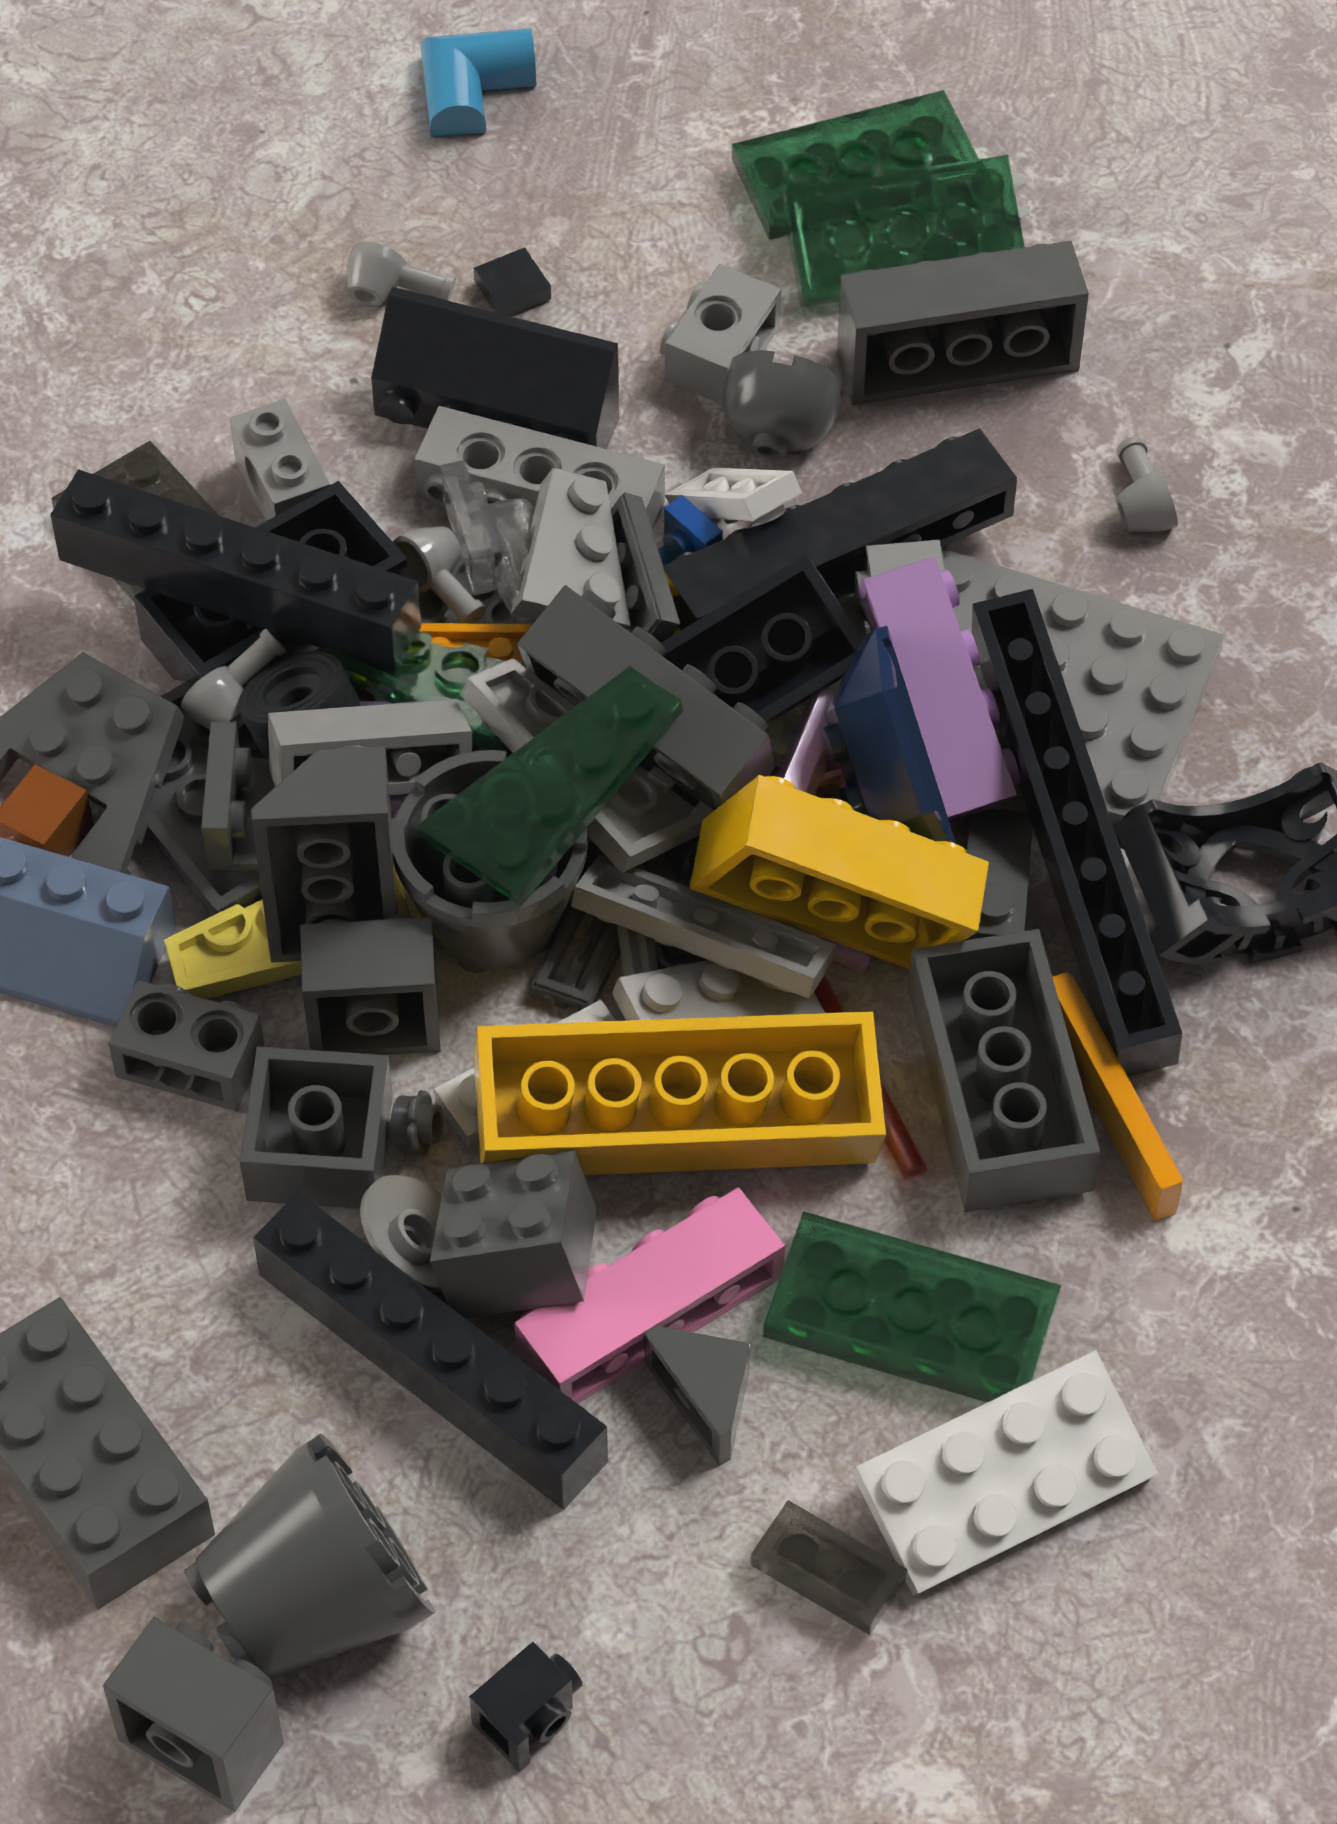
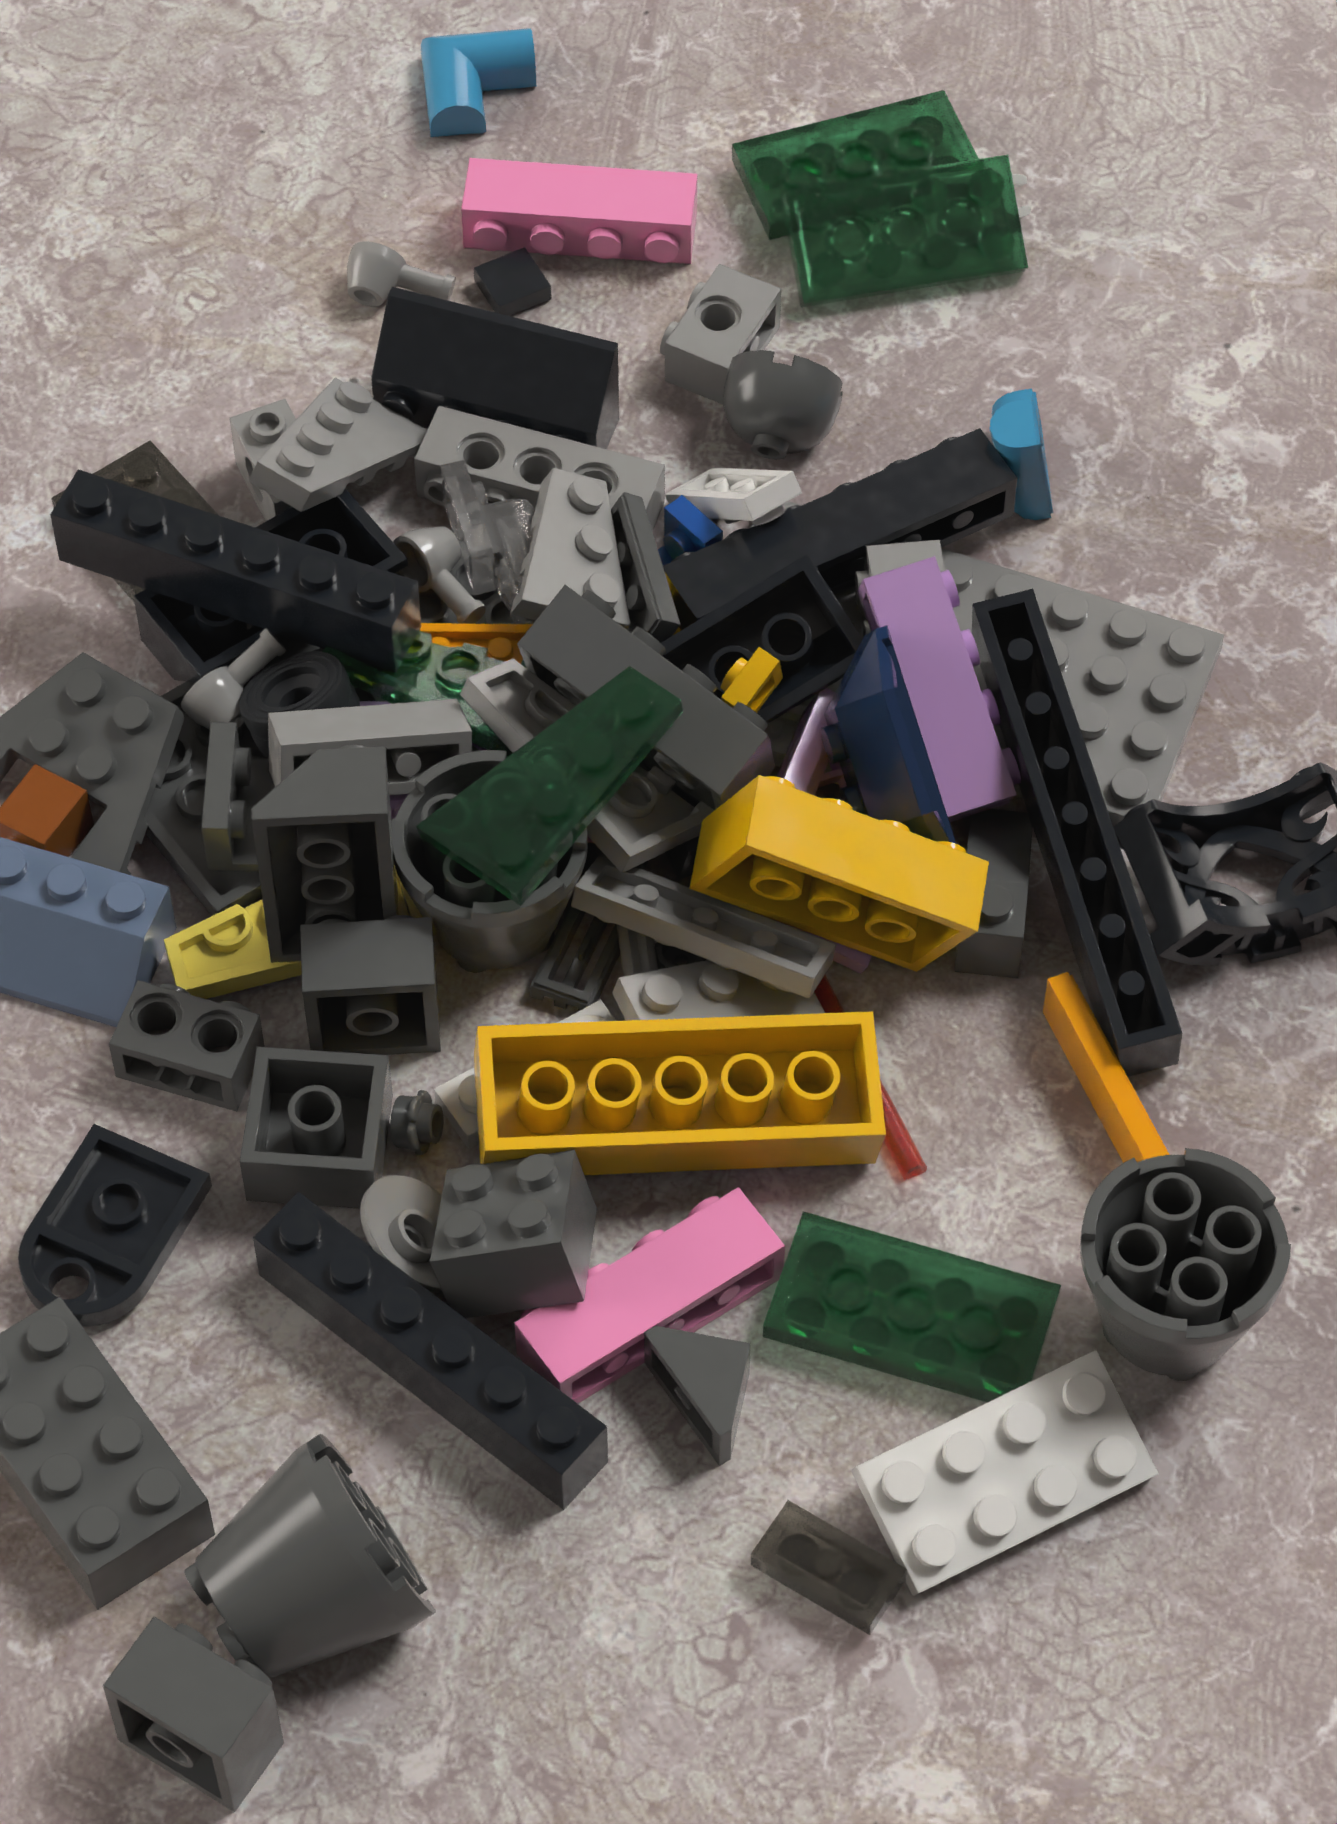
black brick [469,1641,583,1773] -> none
dark grey brick [837,240,1089,405] -> none
dark grey brick [908,929,1101,1212] -> none
light grey bar [1116,437,1178,532] -> none
none -> black plate [18,1124,212,1327]
none -> light grey wing [248,377,427,512]
none -> bright pink brick [461,158,697,264]
none -> yellow plate [720,647,783,713]
none -> dark azure brick [989,388,1053,520]
none -> dark grey cone [1080,1148,1291,1381]

